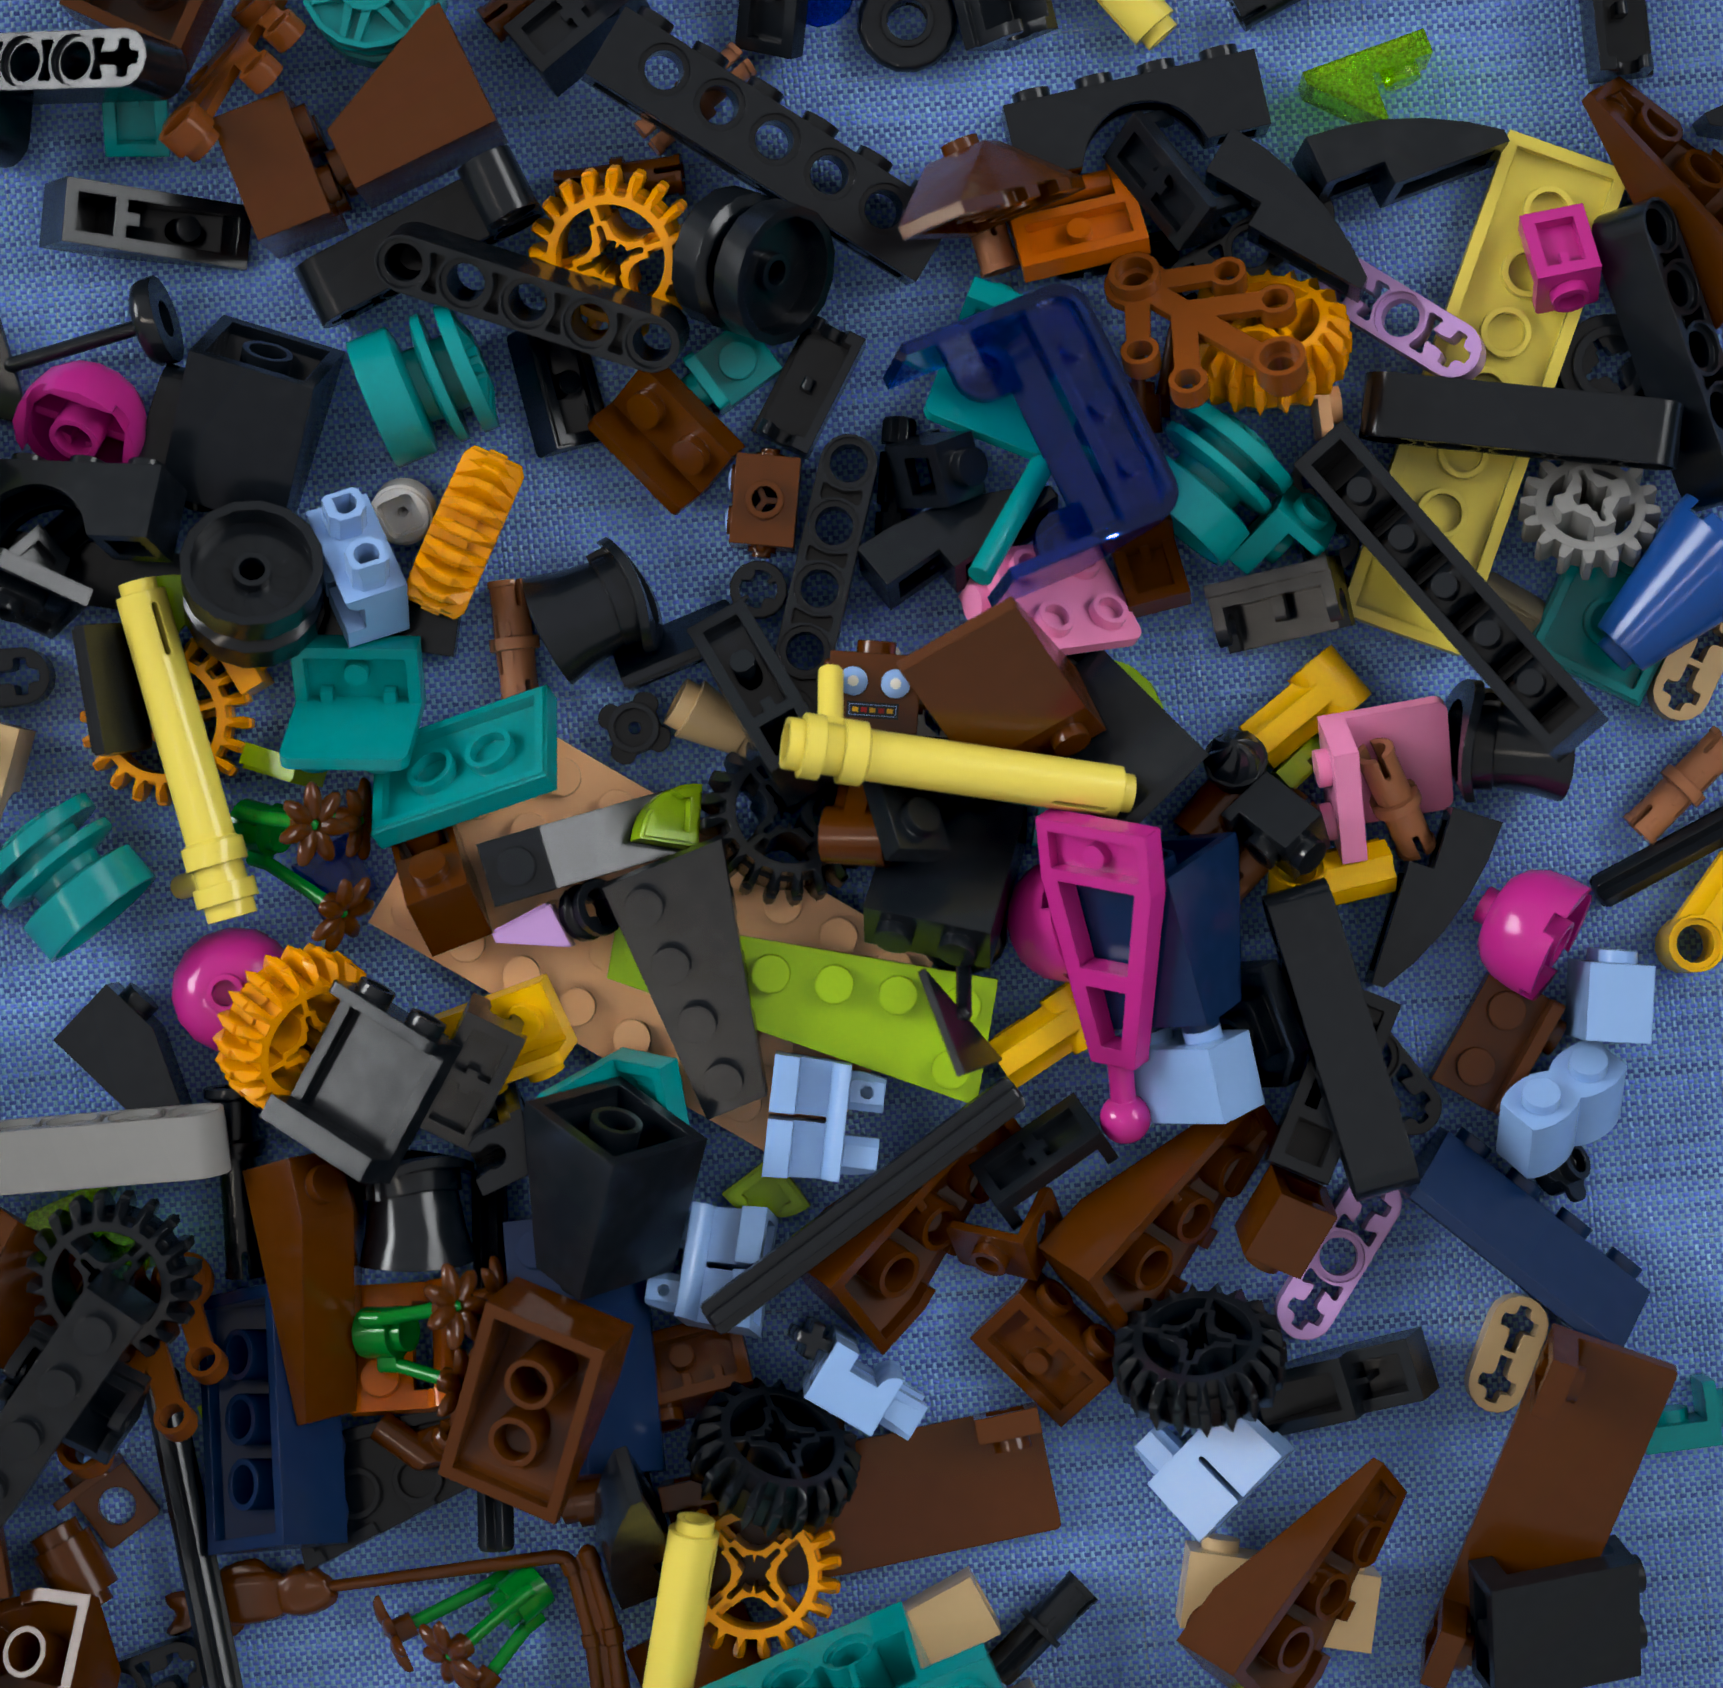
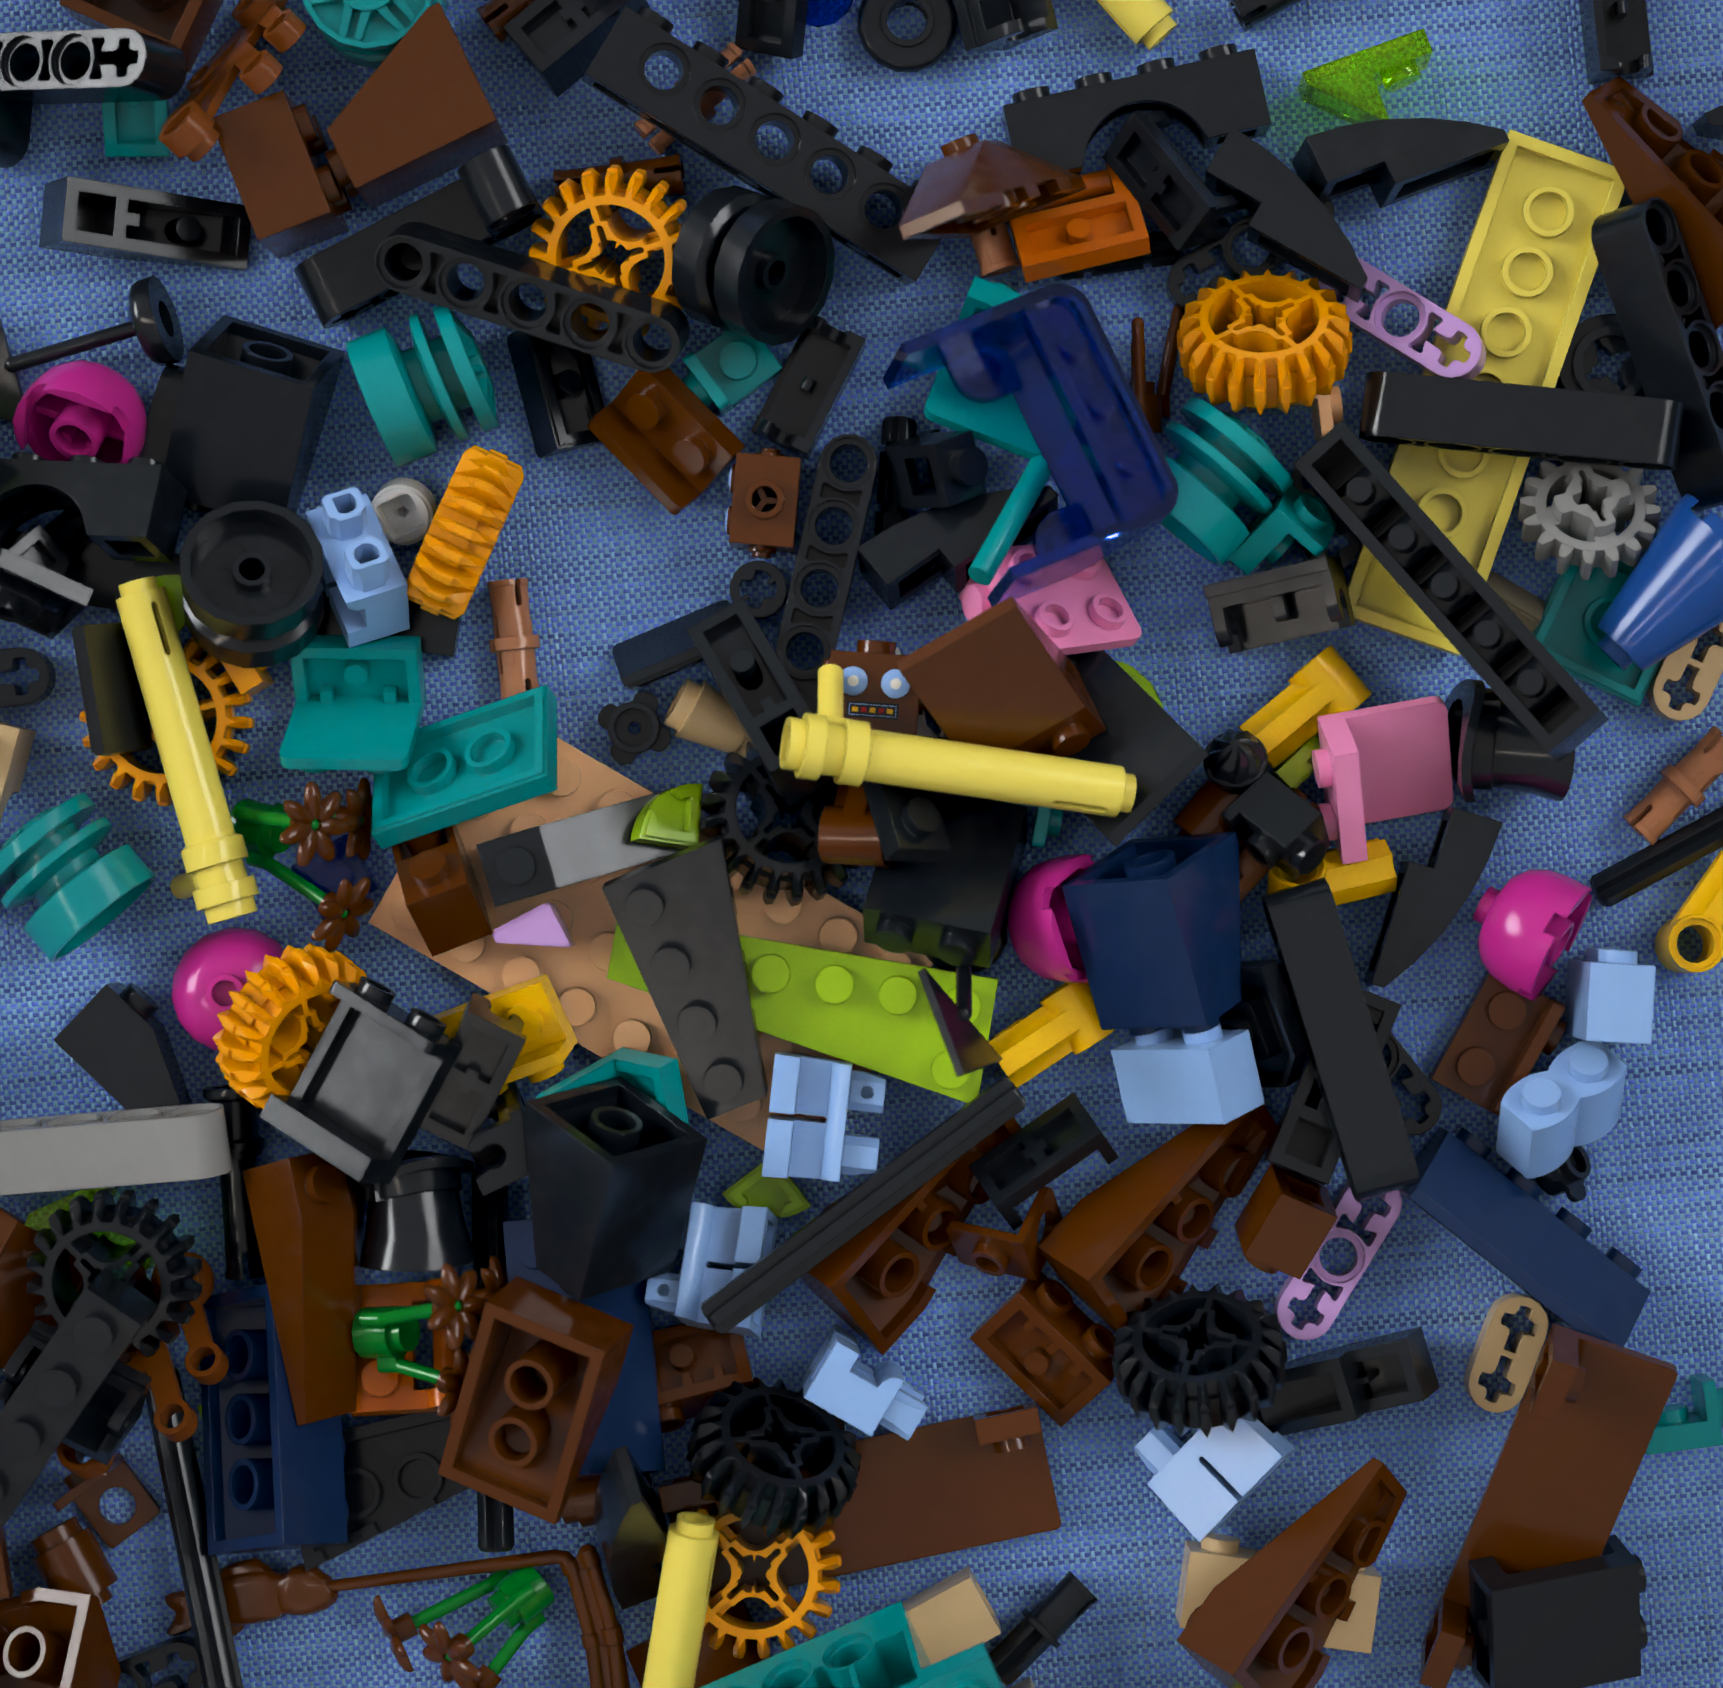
lime tile [238,742,327,787] -> none
reddish brown arm [370,1412,451,1471] -> none
black hat [522,537,663,685] -> none
black bush [558,878,619,942] -> none
black axle [787,1316,833,1360] -> none
dark pink plate [1035,808,1166,1144] -> none
dark orange plant [1104,252,1309,409] -> none
reddish brown bracket [1107,509,1192,618] -> none
nougat pin [1358,738,1437,861] -> none
dark pink bracket [1518,203,1602,314] -> none

